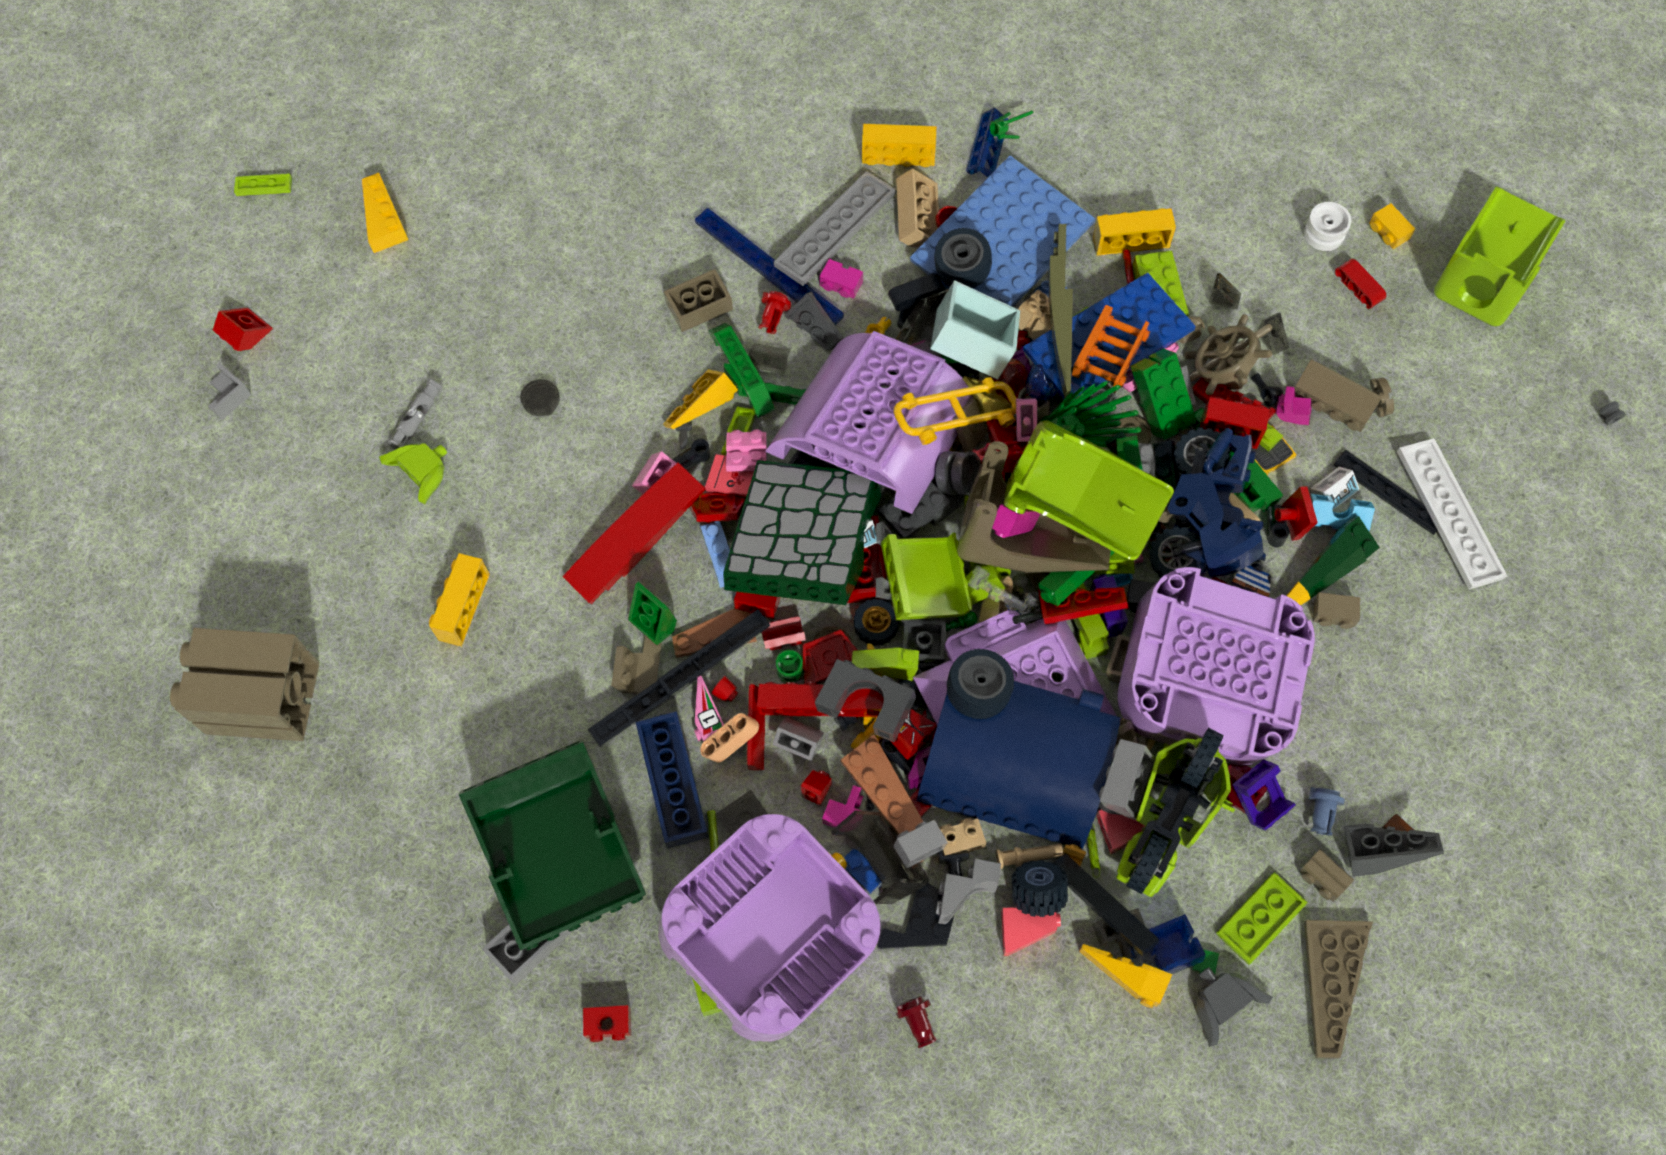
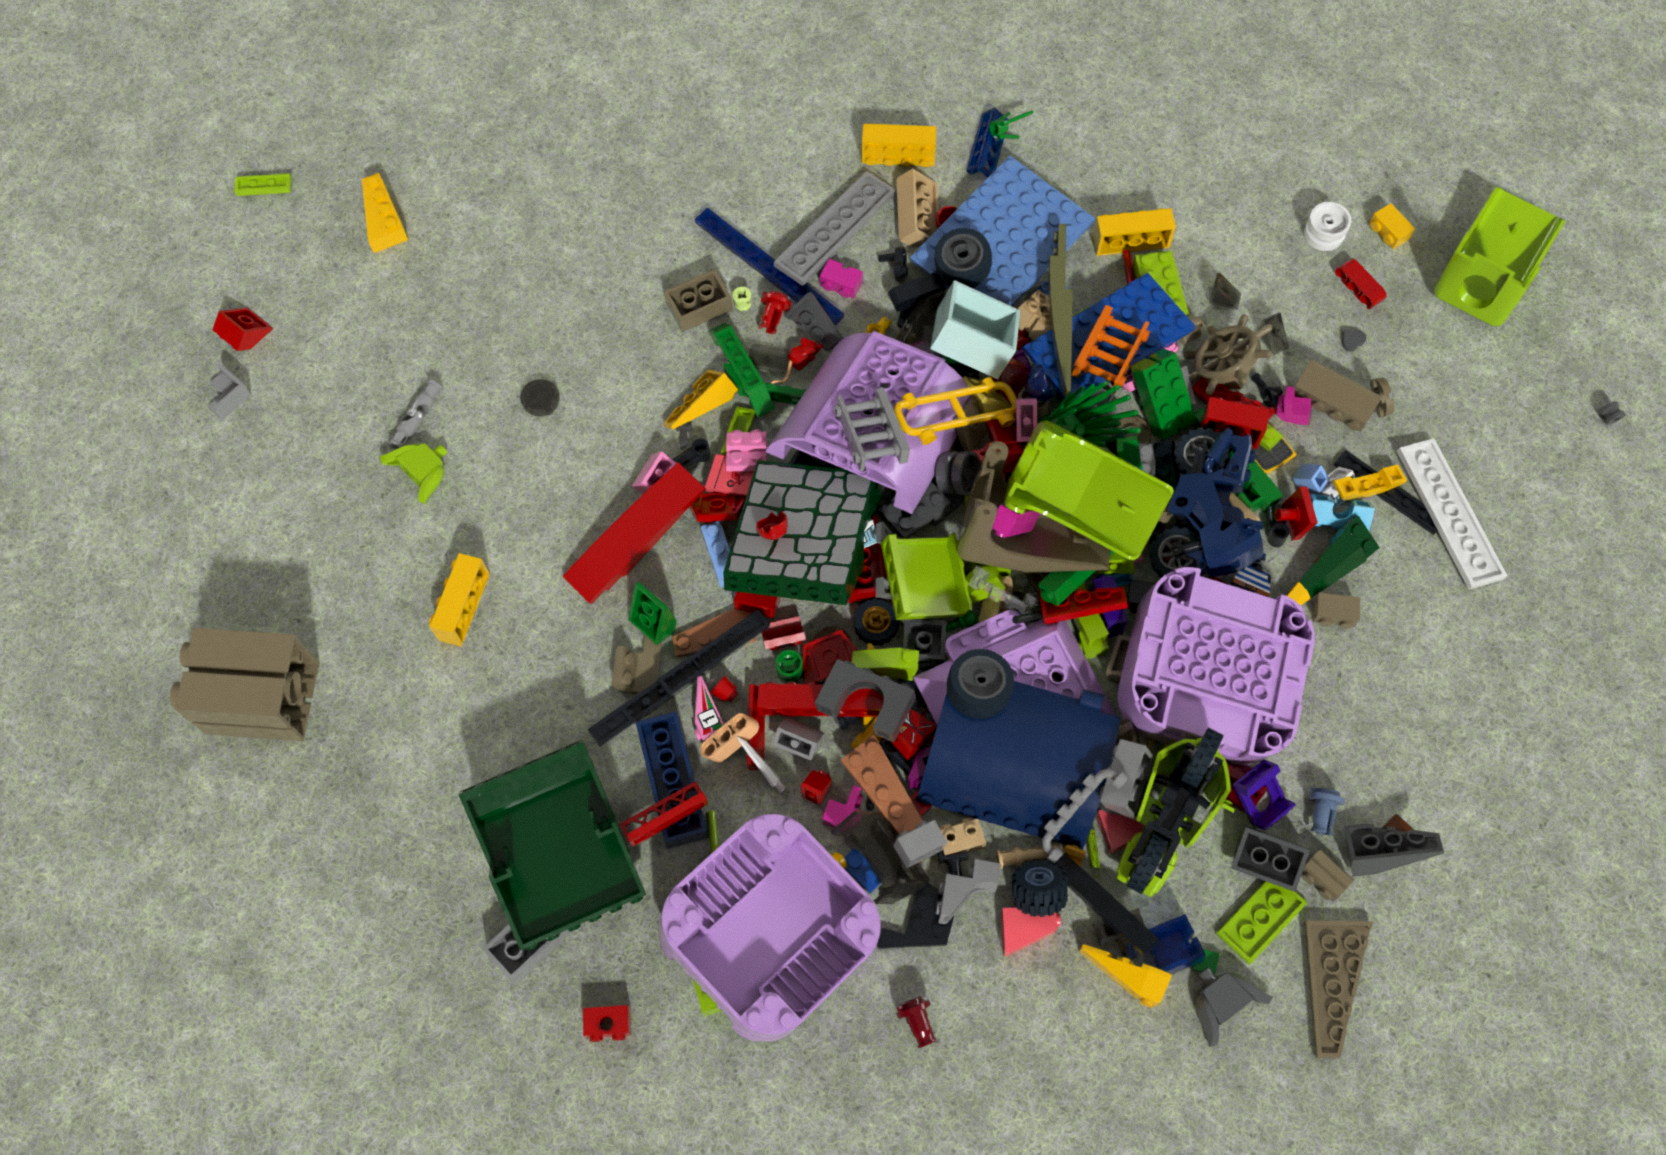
clear smoke plate [716,790,768,836] -> none
none -> red fence [619,781,708,847]
none -> yellowish green bush [732,287,751,311]
none -> white bar [736,736,786,793]
none -> red hair [756,511,788,540]
none -> red animal [771,338,823,384]
none -> light grey fence [834,388,910,471]
none -> black piece [878,246,908,282]
none -> light grey bar [1042,769,1130,864]
none -> dark grey slope [1231,824,1310,892]
none -> light blue brick [1292,464,1330,493]
none -> yellow slope [1333,464,1407,500]
none -> dark grey tile [1342,329,1367,352]

